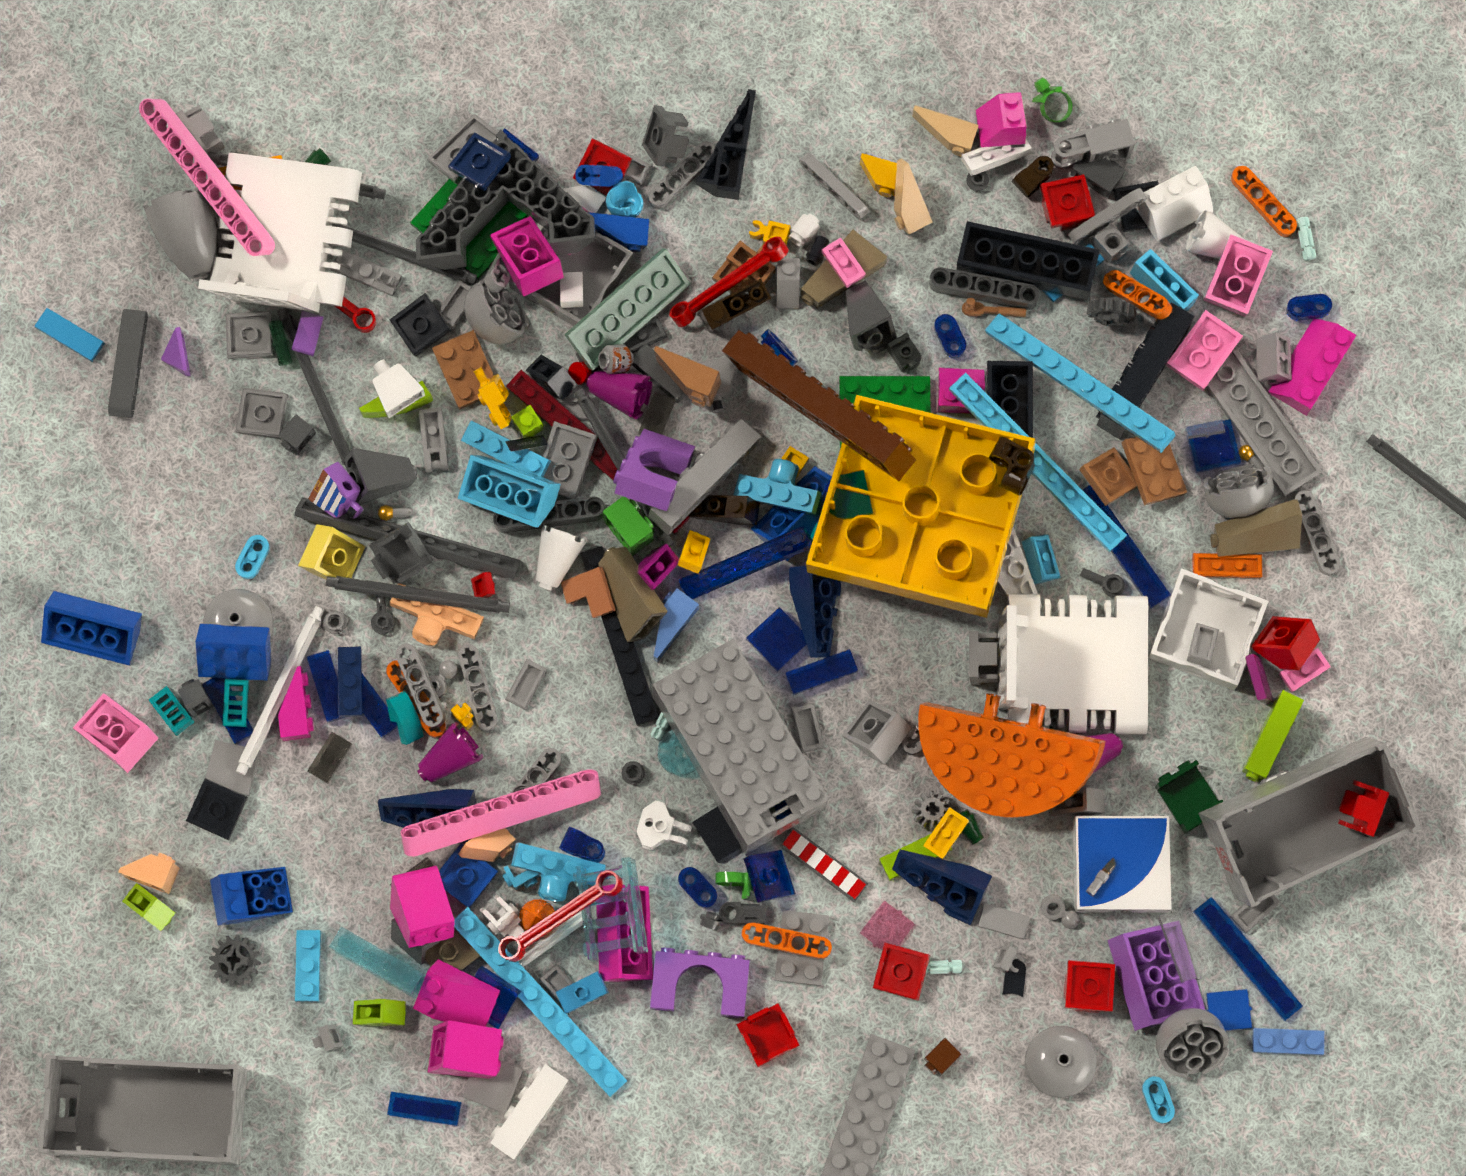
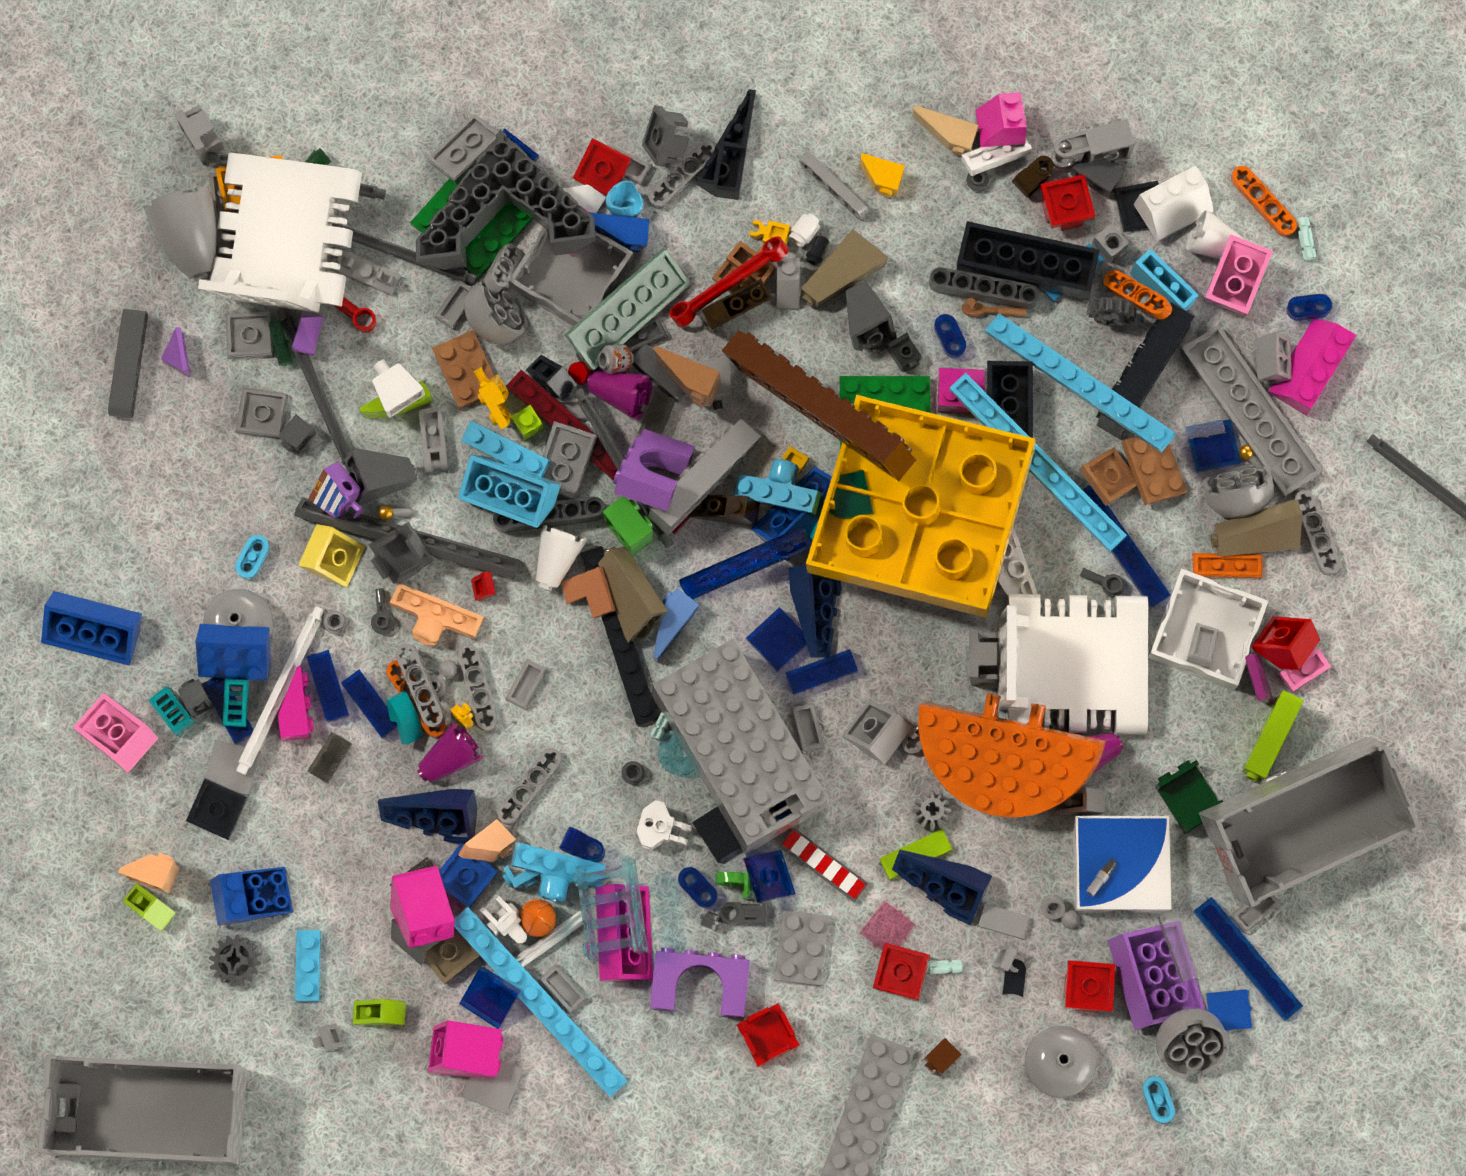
dark azure tile [34,308,105,362] -> none
bright pink beam [139,99,275,256] -> none
dark grey piece [326,576,510,613] -> none
clear light blue fence [329,926,425,999] -> none
dark blue plate [338,646,363,717] -> none
clear blue plate [387,1091,462,1126] -> none
black tile [389,293,452,357] -> none
bright pink beam [400,769,601,857] -> none
dark pink slope [413,959,501,1027] -> none
dark blue tile [448,132,511,191] -> none
dark pink slope [490,216,564,297] -> none
white brick [490,1064,569,1160] -> none
piece [498,870,623,962] -> none
black sticker [505,435,548,452] -> none
dark azure plate [556,971,609,1014] -> none
white tile [560,272,583,308] -> none
blue piece [575,165,623,187] -> none
magenta slope [637,543,679,590] -> none
yellow plate [677,530,711,574] -> none
orange beam [742,923,832,959] -> none
clear blue plate [761,329,798,366] -> none
bright pink plate [822,237,866,288] -> none
tan slope [894,159,933,234] -> none
yellow plate [923,807,969,859] -> none
dark green cone [959,809,984,845] -> none
dark brown piece [989,437,1035,496] -> none
medium azure slope [1022,535,1061,584] -> none
bright green piece [1032,77,1073,122] -> none
light grey beam [1068,188,1147,245] -> none
bright pink plate [1166,310,1243,391] -> none
medium blue plate [1252,1028,1324,1055] -> none
red panel [1338,780,1390,837] -> none

